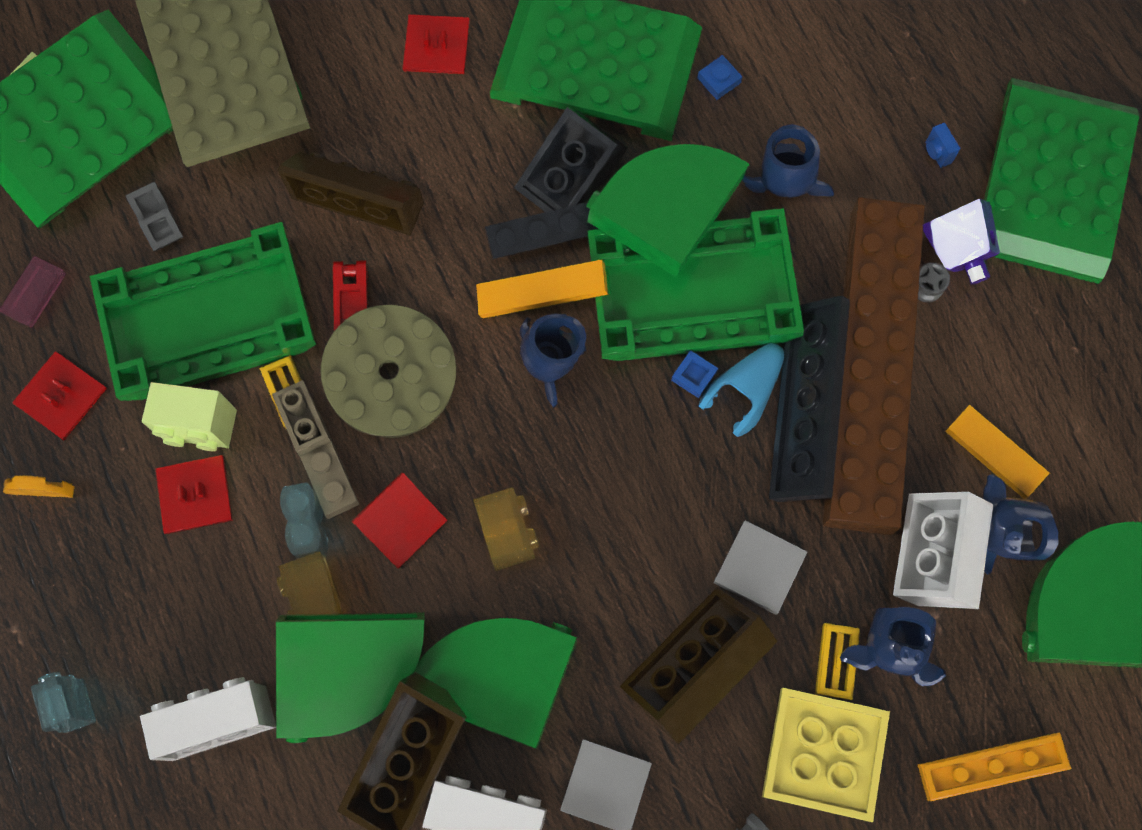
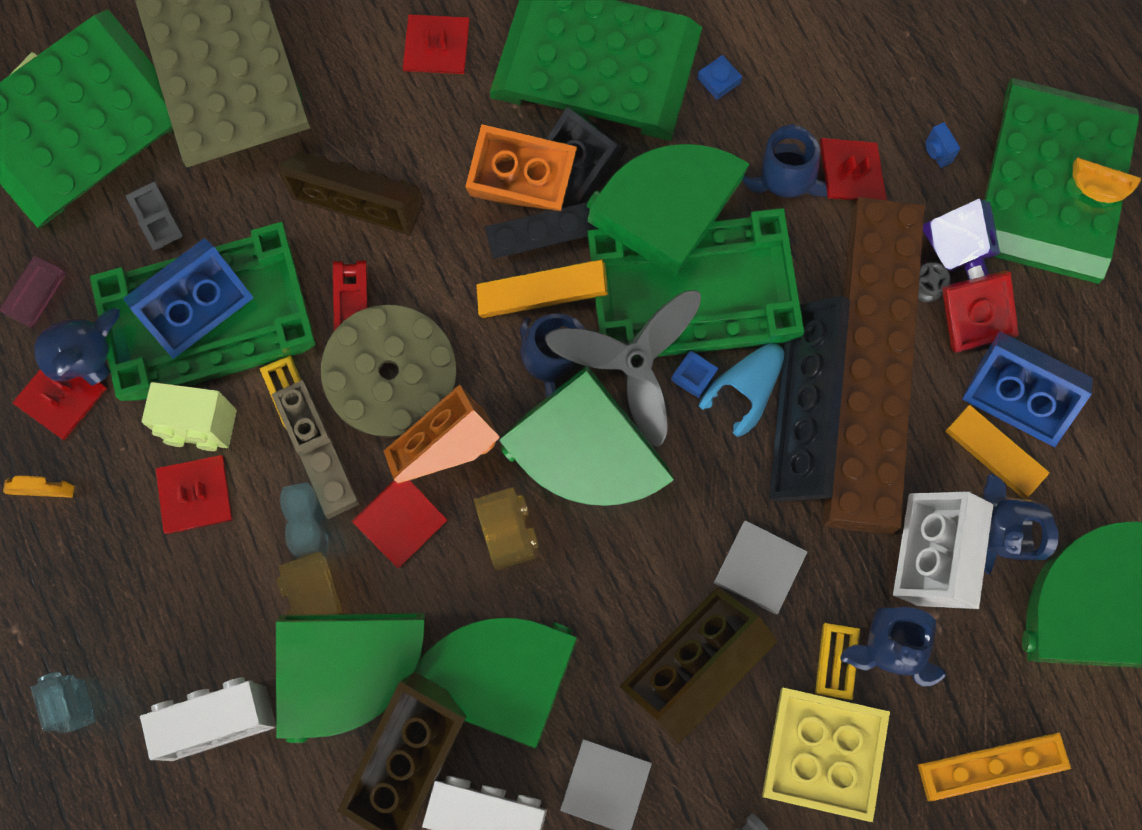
none -> dark blue piece [34,308,120,386]
none -> blue slope [123,238,253,359]
none -> orange slope [384,385,500,483]
none -> orange slope [465,124,577,211]
none -> brick [499,366,674,506]
none -> dark grey piece [545,290,701,447]
none -> red piece [819,138,887,201]
none -> red tile [942,270,1019,353]
none -> blue slope [962,331,1093,447]
none -> light orange tile [1072,158,1142,203]

